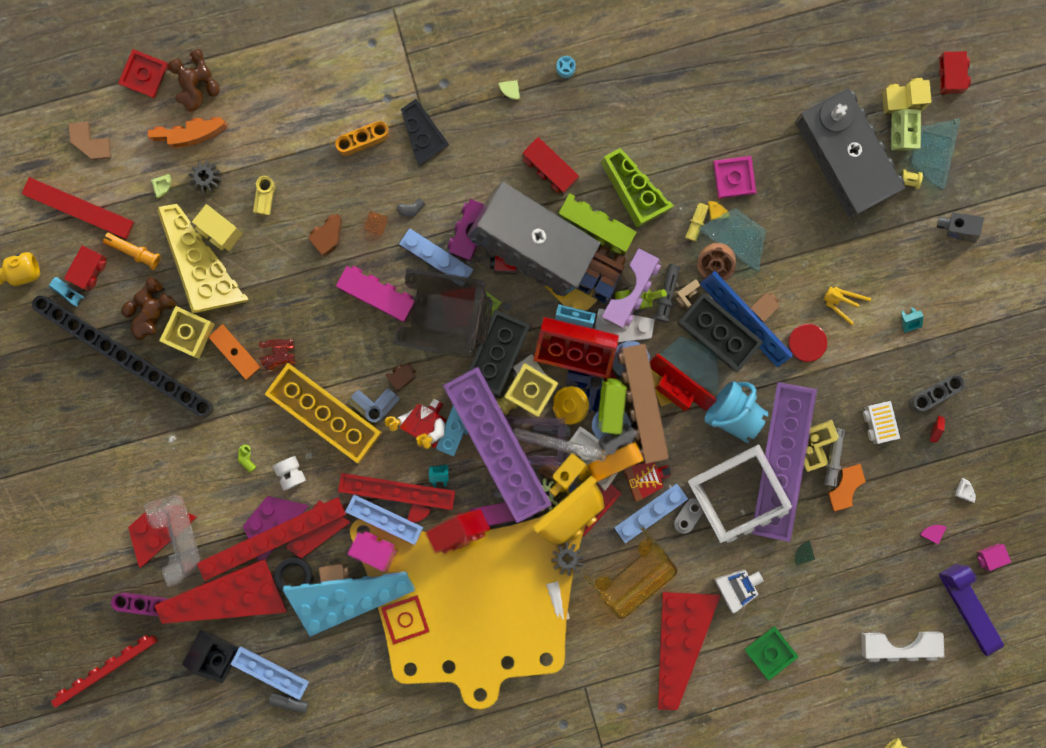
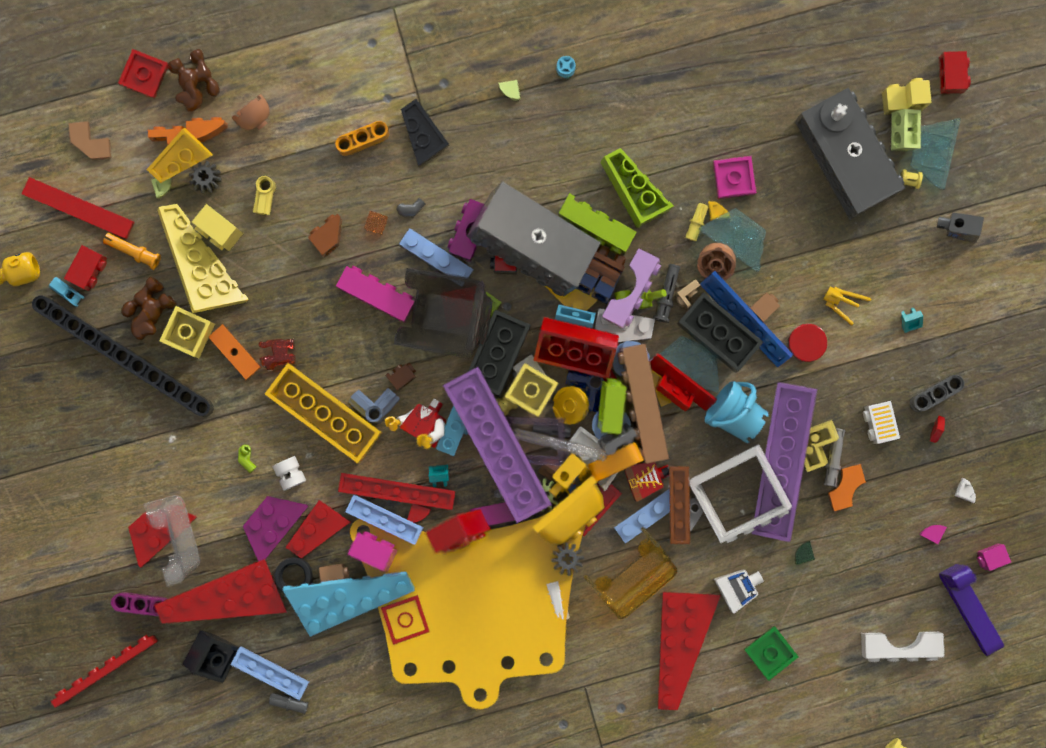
red plate [197,497,347,581] -> none
red brick [522,137,579,195] -> none
none -> yellow wing [146,128,213,183]
none -> nougat cylinder [231,94,270,130]
none -> dark orange tile [669,466,690,544]

